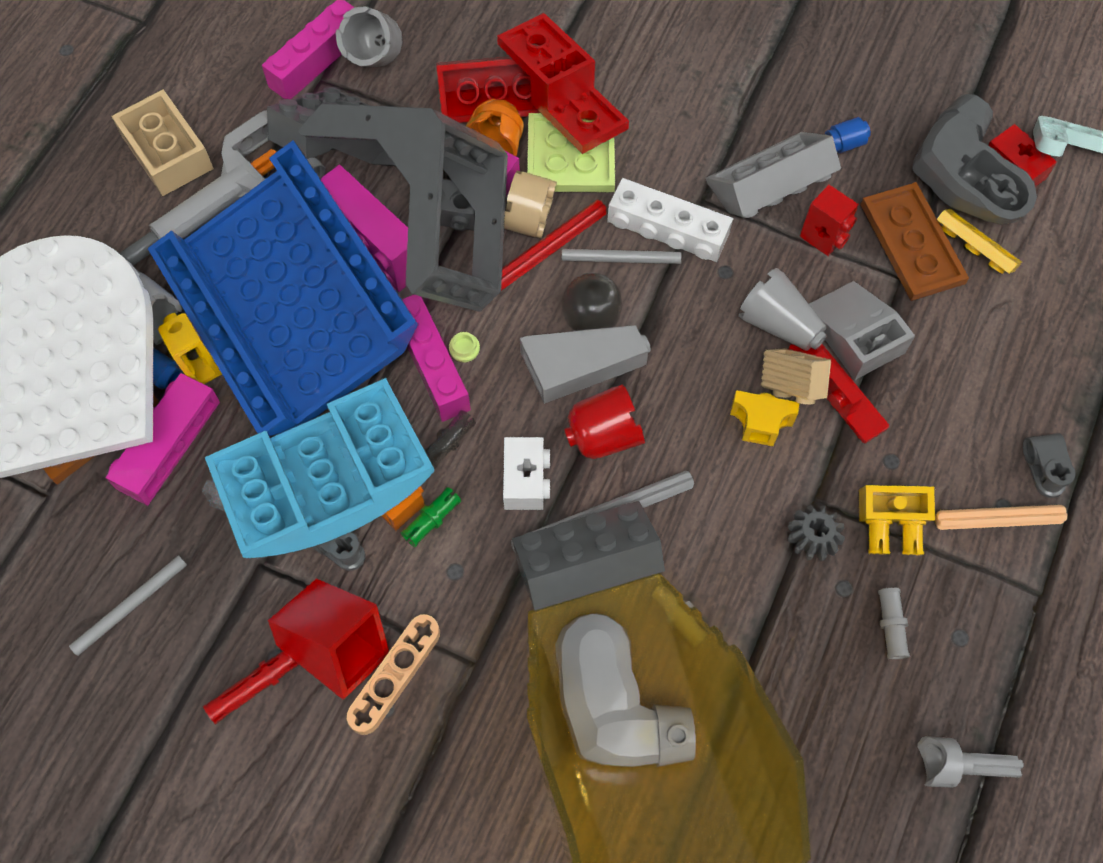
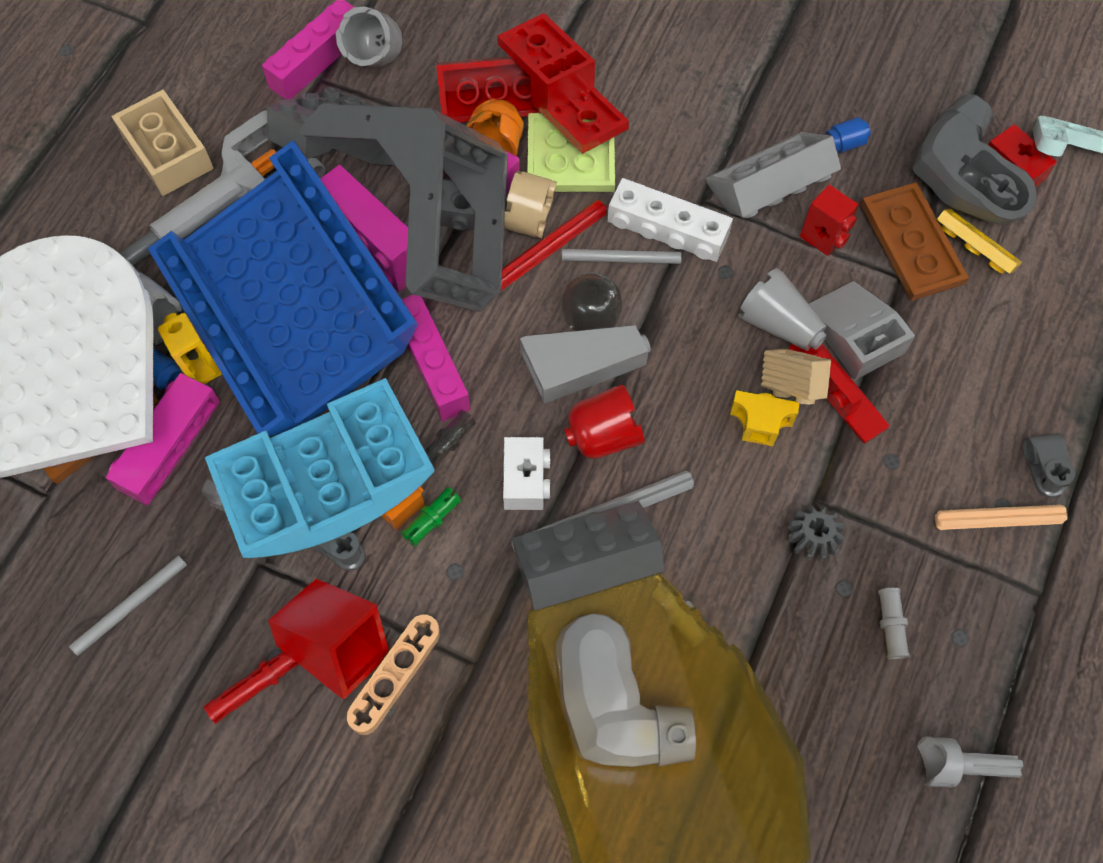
yellowish green plate [449,332,480,362] -> none
yellow brick [859,485,935,555] -> none

